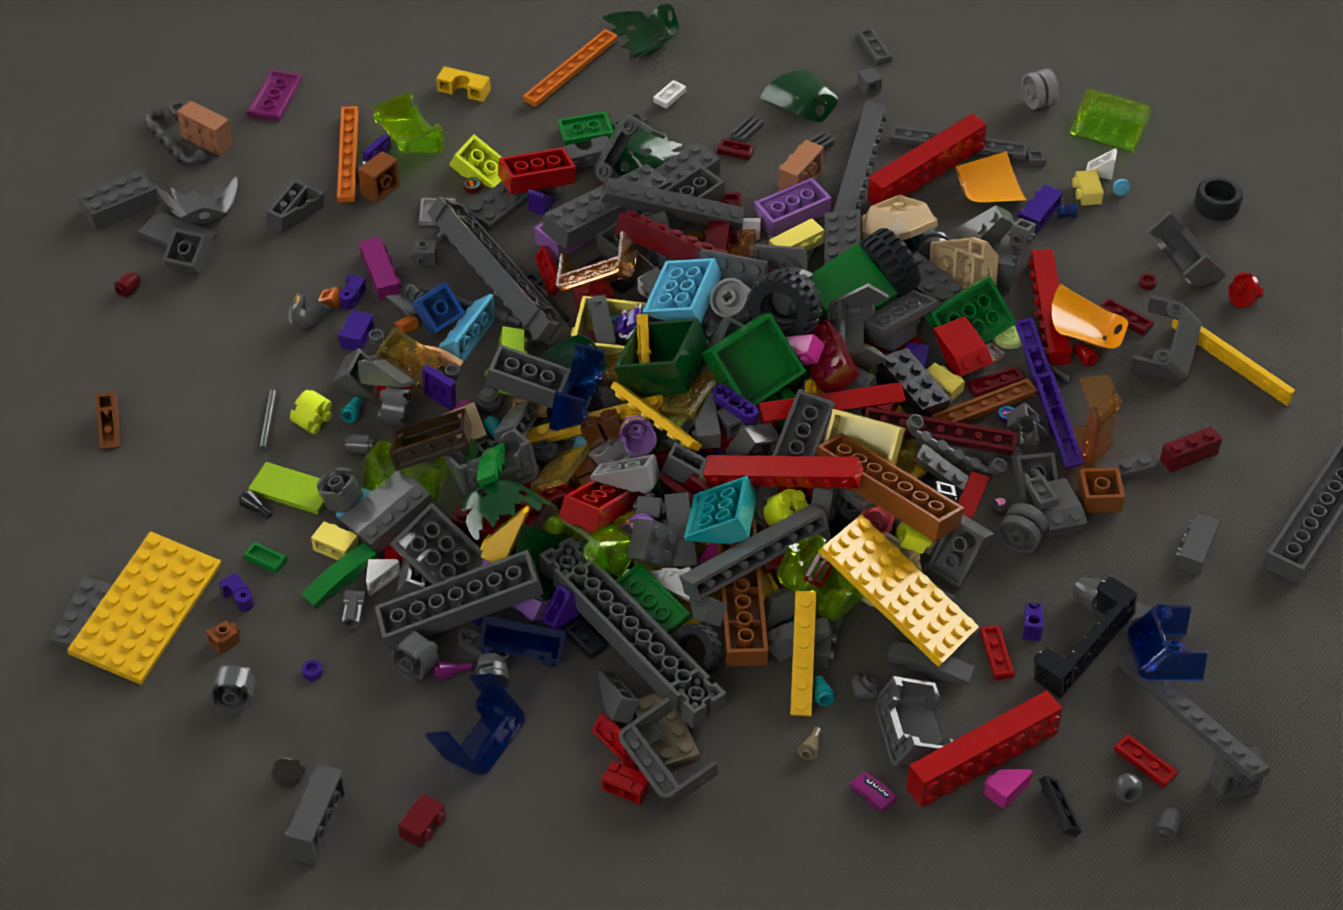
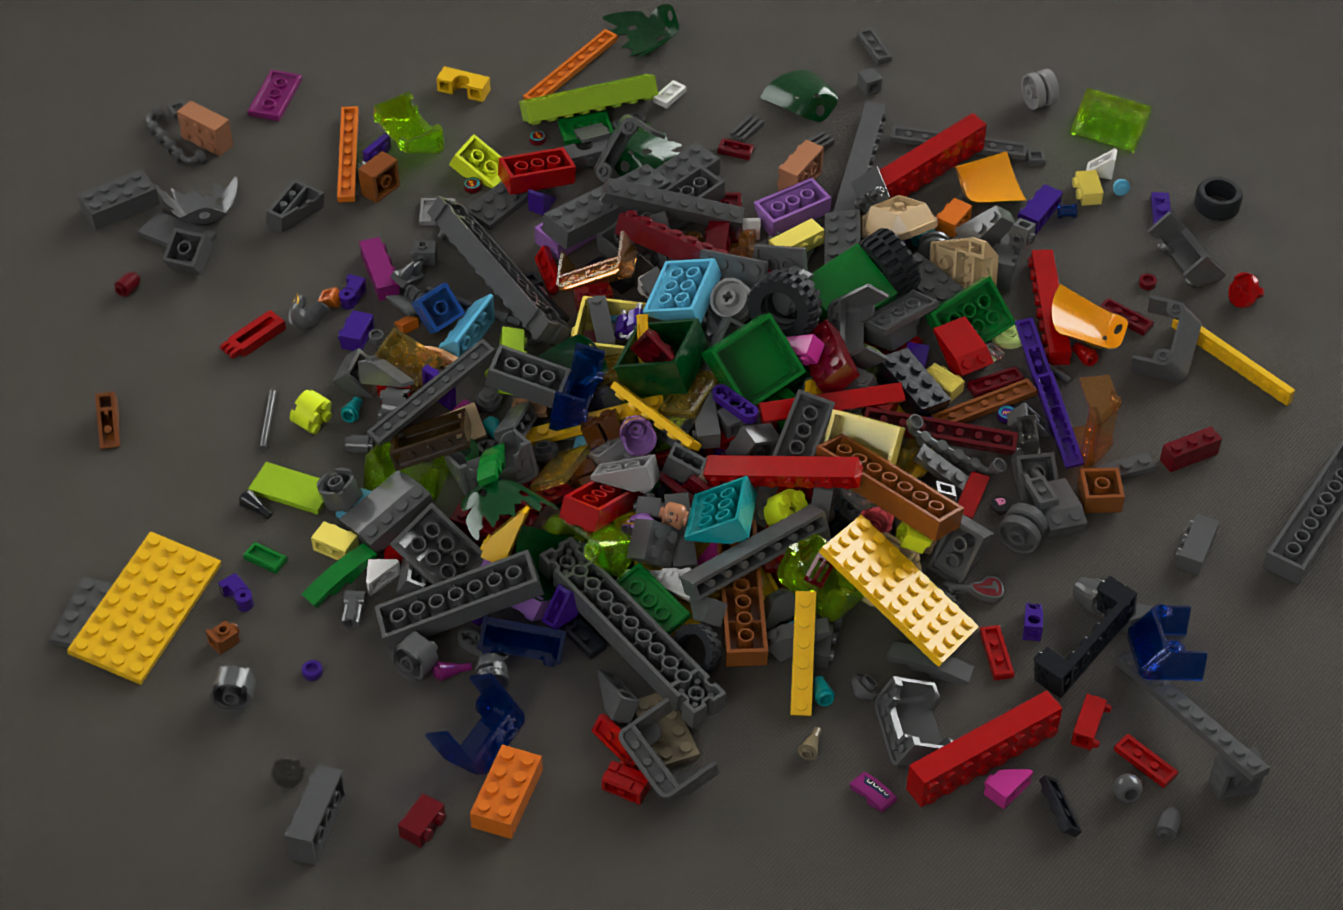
none -> red hinge [220,310,286,359]
none -> dark grey plate [367,339,496,447]
none -> dark grey tile [390,261,425,288]
none -> orange brick [470,744,543,839]
none -> lime brick [519,74,658,125]
none -> dark red tile [529,130,546,146]
none -> dark grey piece [574,123,610,143]
none -> dark red slope [630,328,676,363]
none -> nougat head [659,502,689,530]
none -> dark grey hinge [851,166,890,213]
none -> orange brick [935,198,972,238]
none -> dark grey piece [943,576,1004,603]
none -> red brick [1071,694,1112,751]
none -> dark purple plate [1150,192,1171,225]

